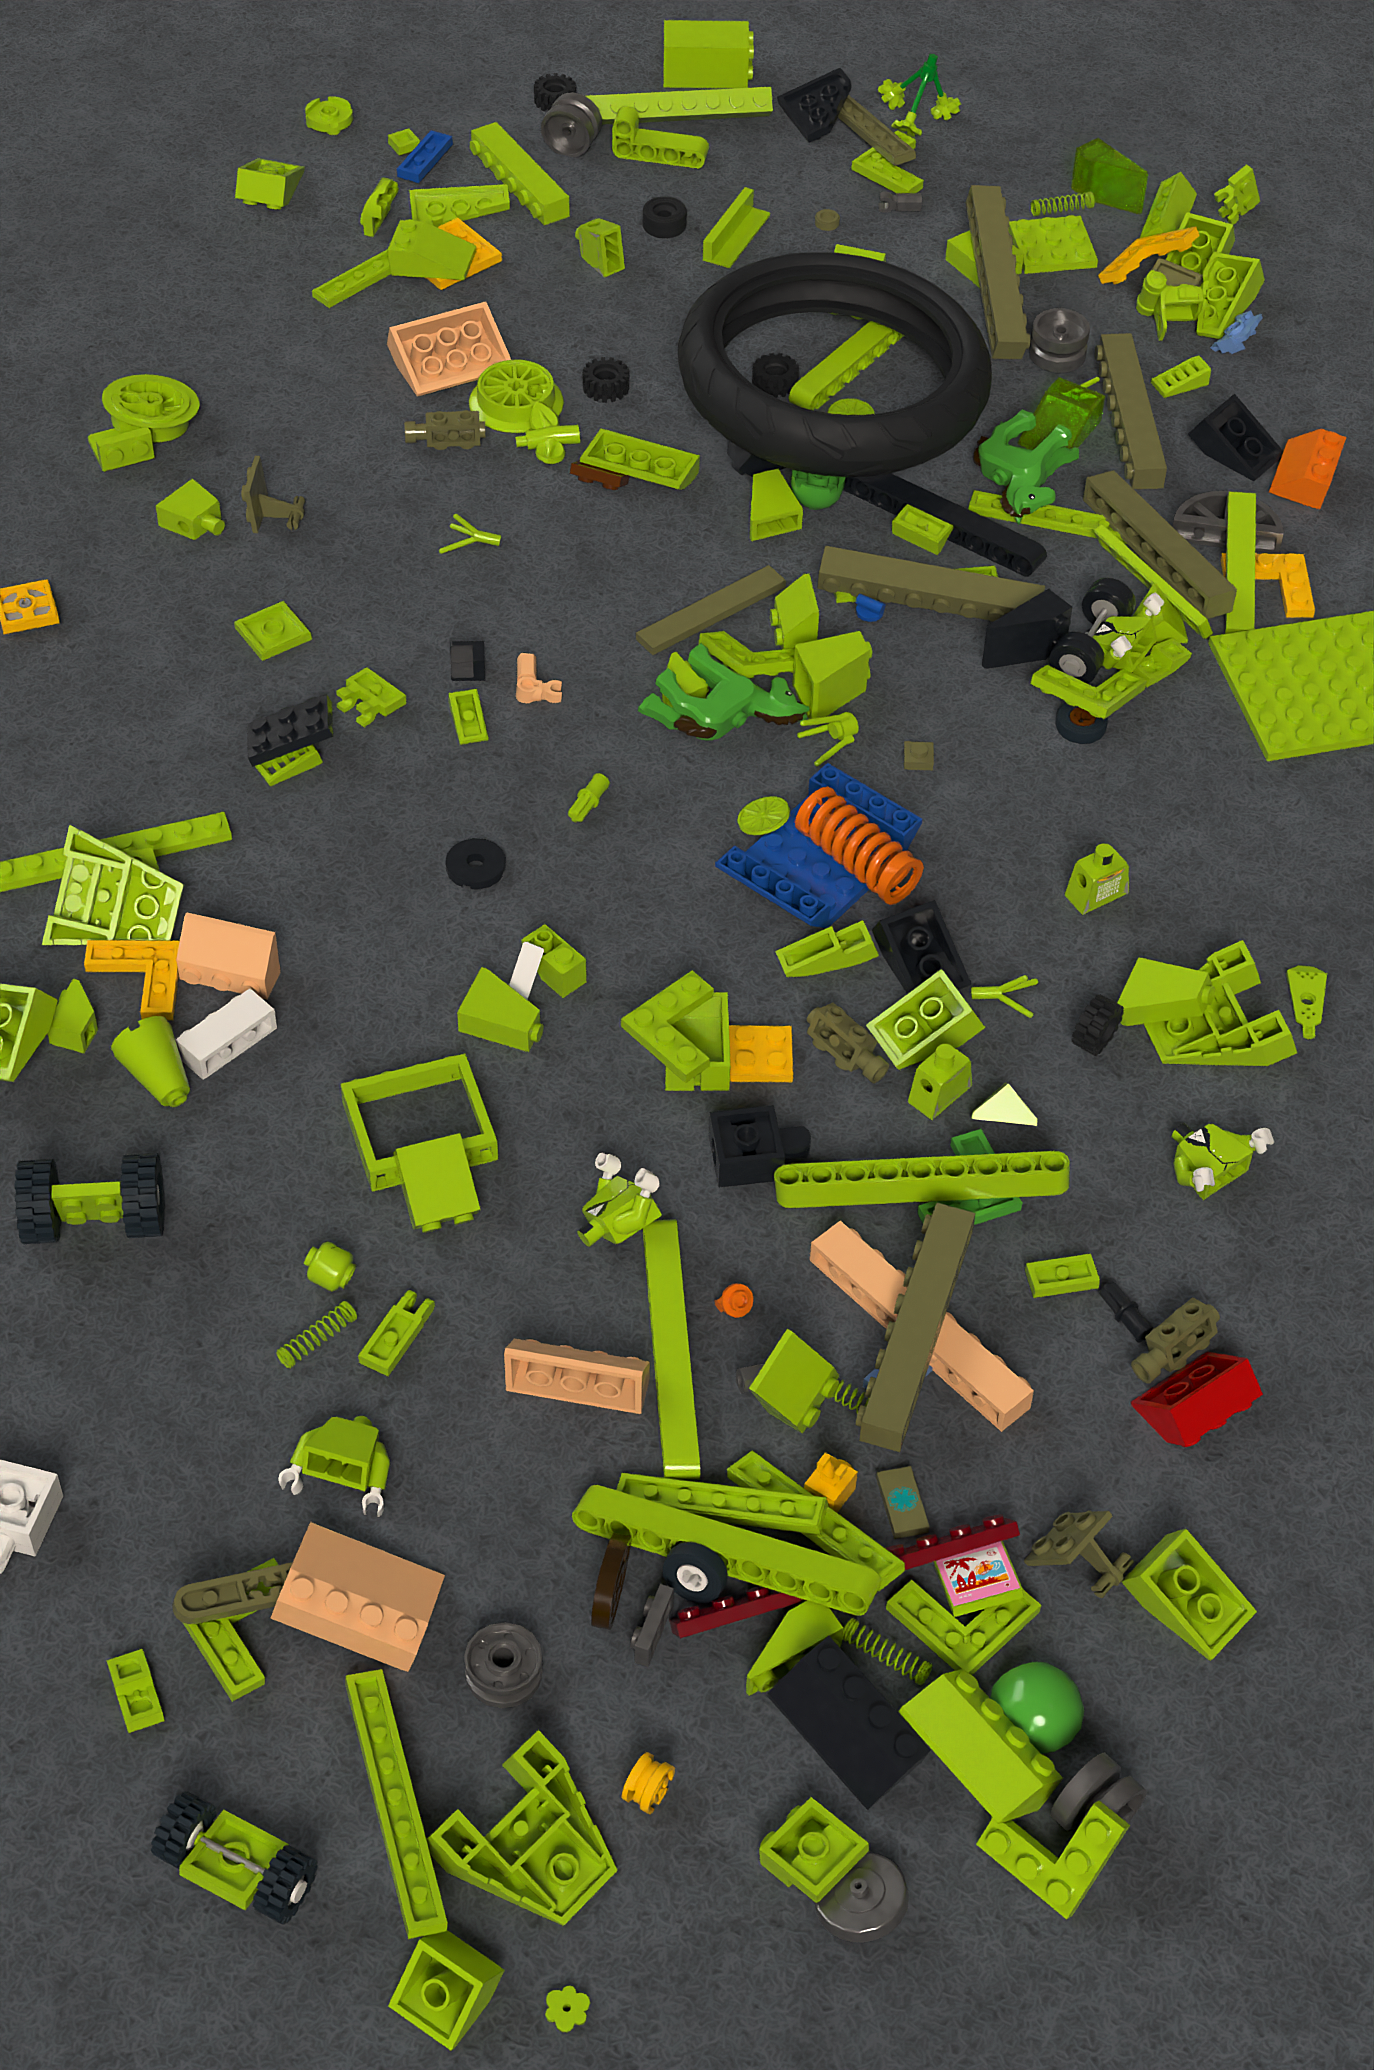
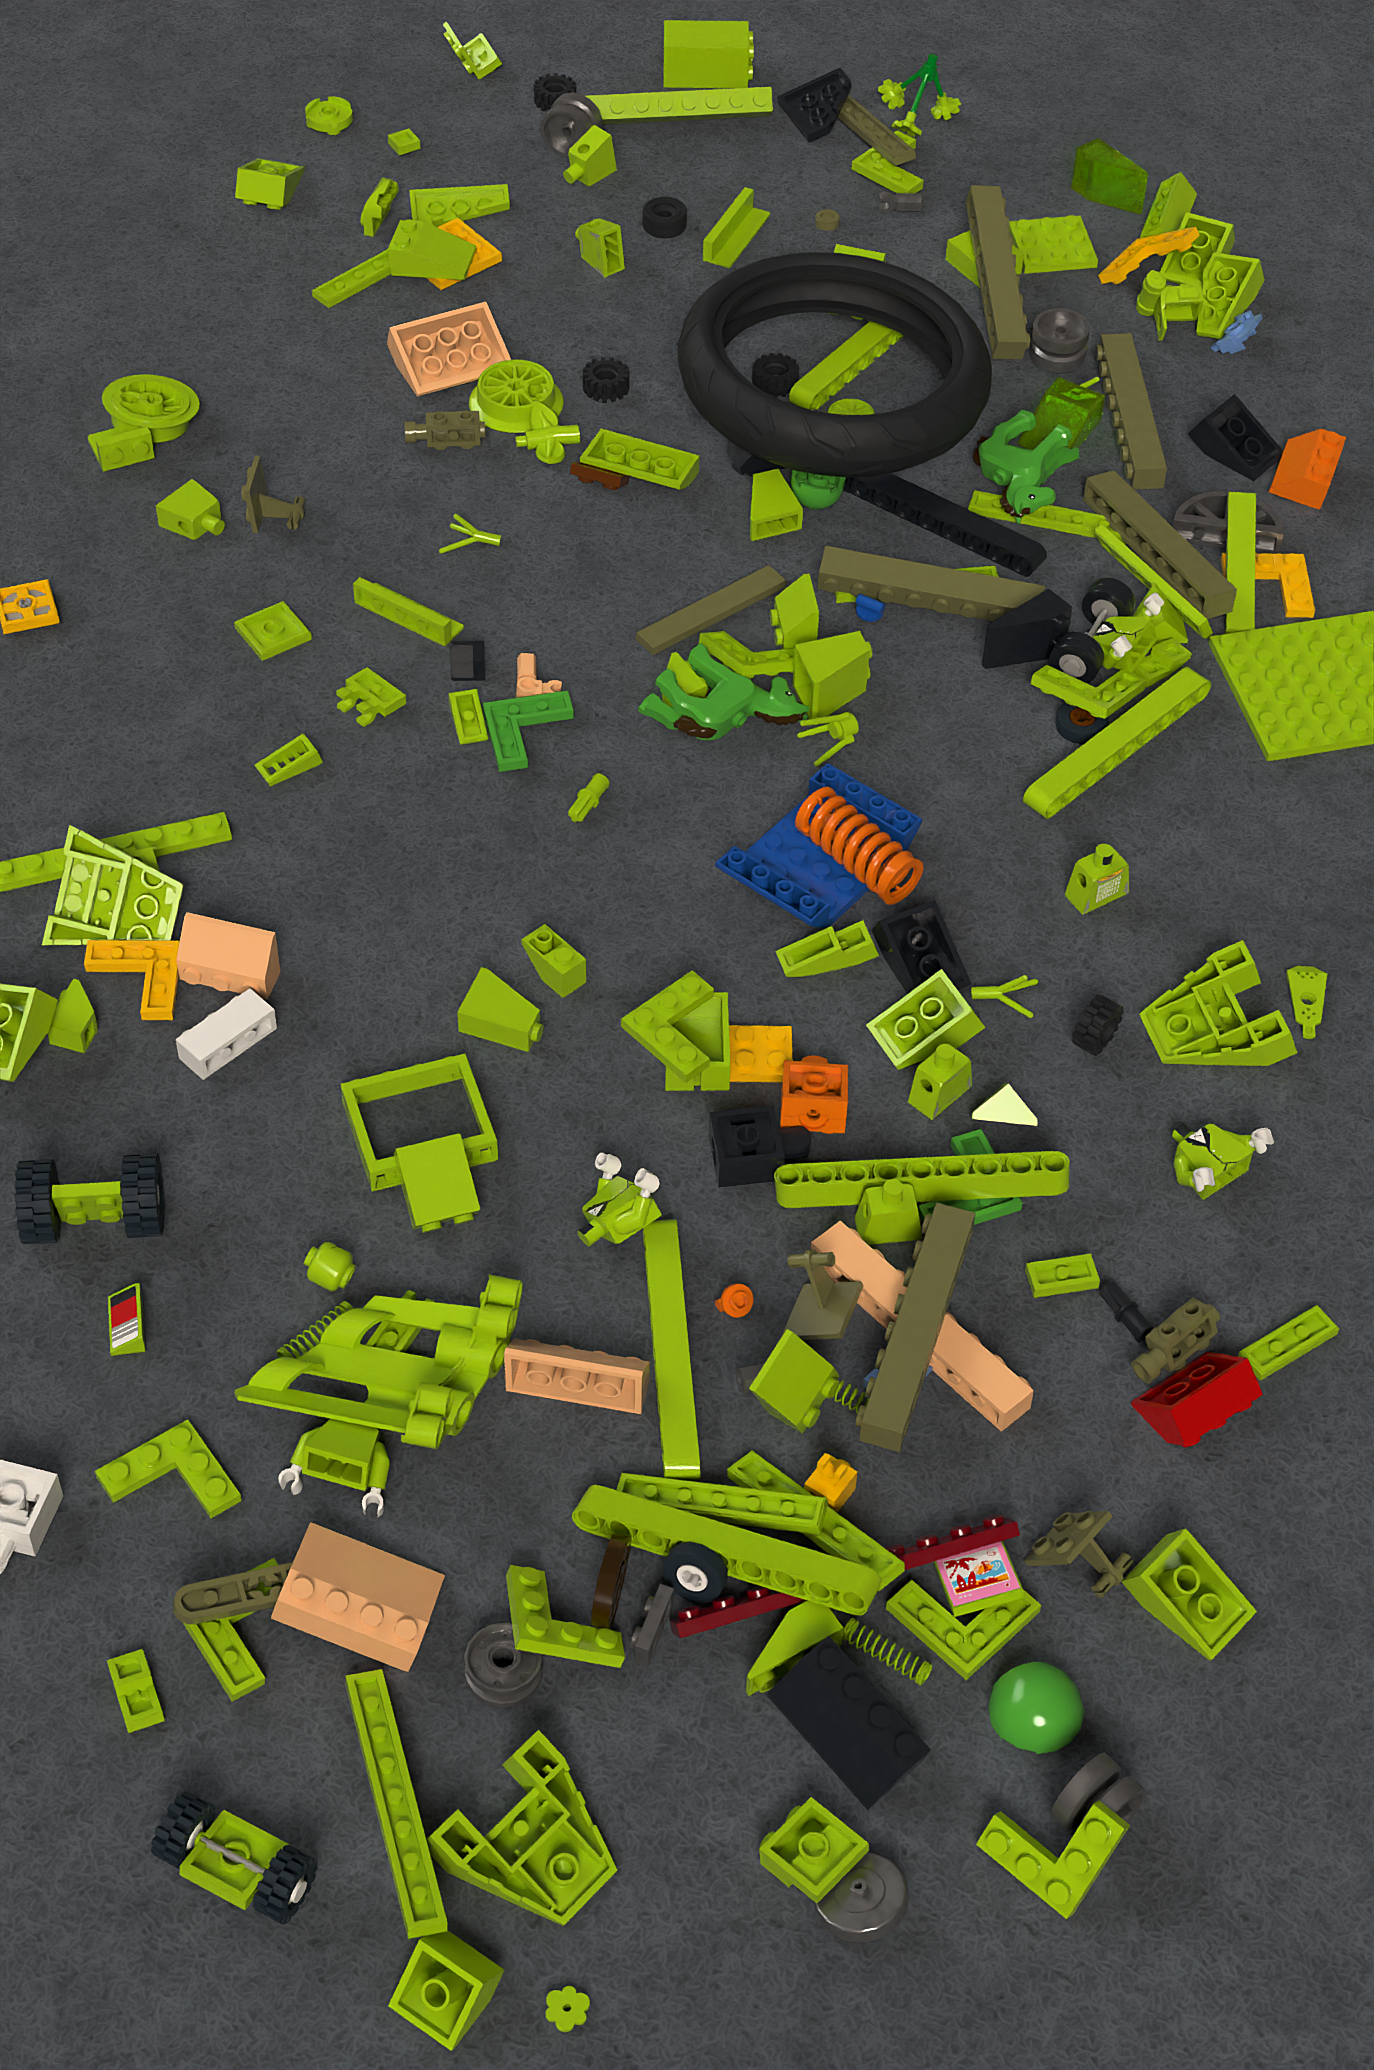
lime cone [111,1016,190,1107] -> none
black plate [247,694,334,767] -> none
blue plate [397,130,453,183] -> none
black tile [445,838,506,890] -> none
lime brick [470,122,570,225] -> none
white sticker [509,942,544,1000] -> none
lime beam [612,106,709,169] -> none
yellow wheel [622,1752,675,1815] -> none
lime wheel [737,796,790,835] -> none
olive brick [807,1003,890,1084] -> none
olive tile [876,1466,930,1539] -> none
lime slope [892,504,953,555] -> none
lime slope [898,1669,1063,1824] -> none
olive plate [904,741,934,771] -> none
lime piece [1031,191,1095,216] -> none
lime slope [1117,957,1215,1026] -> none
lime slope [1151,355,1211,398] -> none
olive tile [1152,257,1203,287] -> none
lime plate [1214,164,1260,225] -> none
none -> lime plate [95,1420,242,1518]
none -> slope [108,1283,146,1356]
none -> lime panel [234,1274,523,1449]
none -> lime panel [353,577,464,646]
none -> lime bracket [443,21,502,79]
none -> bright green plate [483,691,574,772]
none -> lime plate [506,1565,625,1668]
none -> lime torso [563,125,617,186]
none -> orange brick [780,1055,848,1134]
none -> olive plate [782,1250,864,1340]
none -> lime torso [855,1179,923,1245]
none -> lime beam [1023,667,1211,819]
none -> lime tile [1238,1305,1339,1381]

